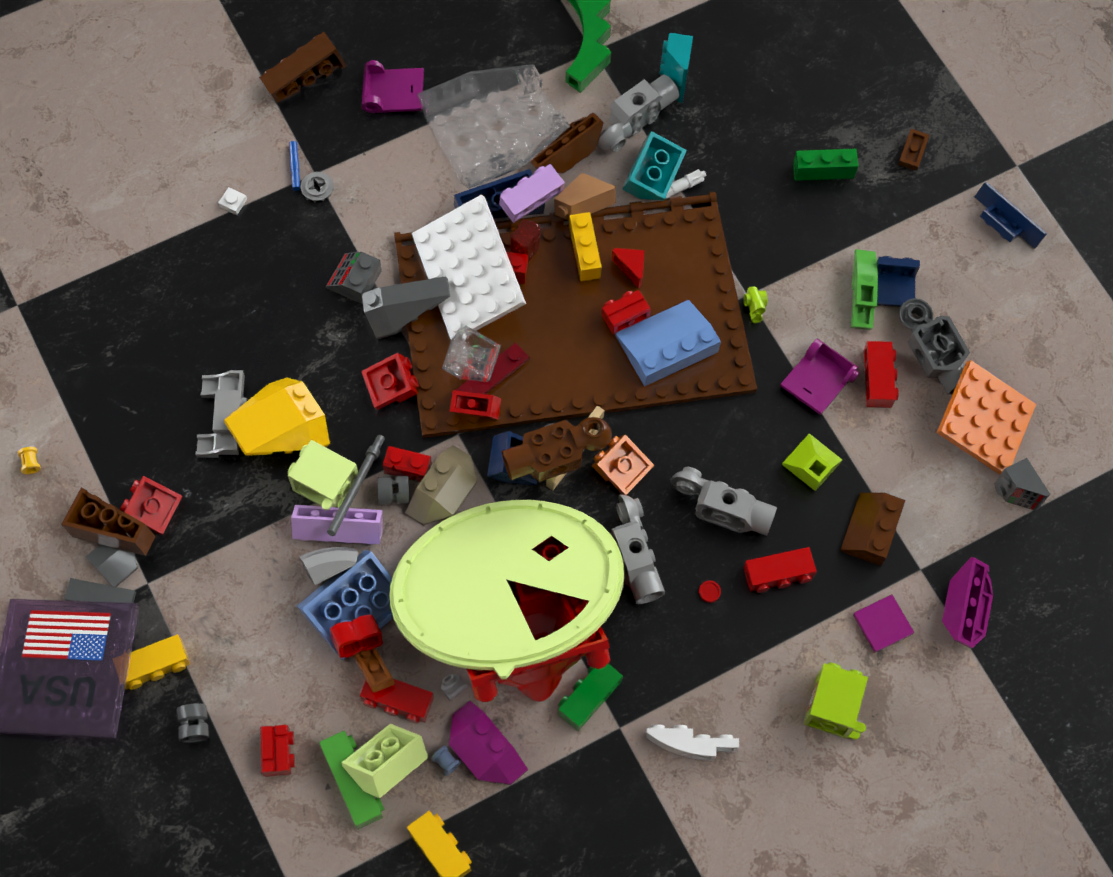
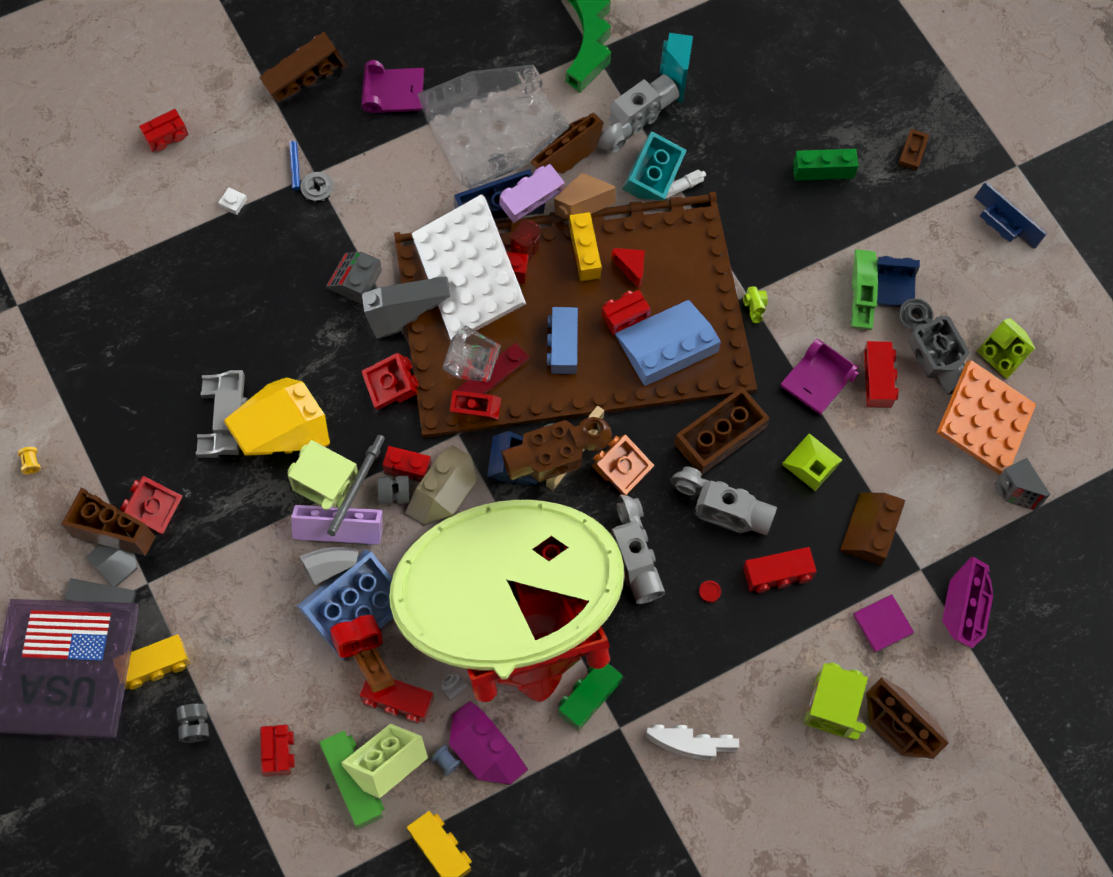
none -> red brick [139,109,188,153]
none -> medium blue brick [547,307,578,374]
none -> reddish brown brick [674,387,770,476]
none -> reddish brown wedge [866,677,950,759]
none -> lime slope [976,318,1035,379]

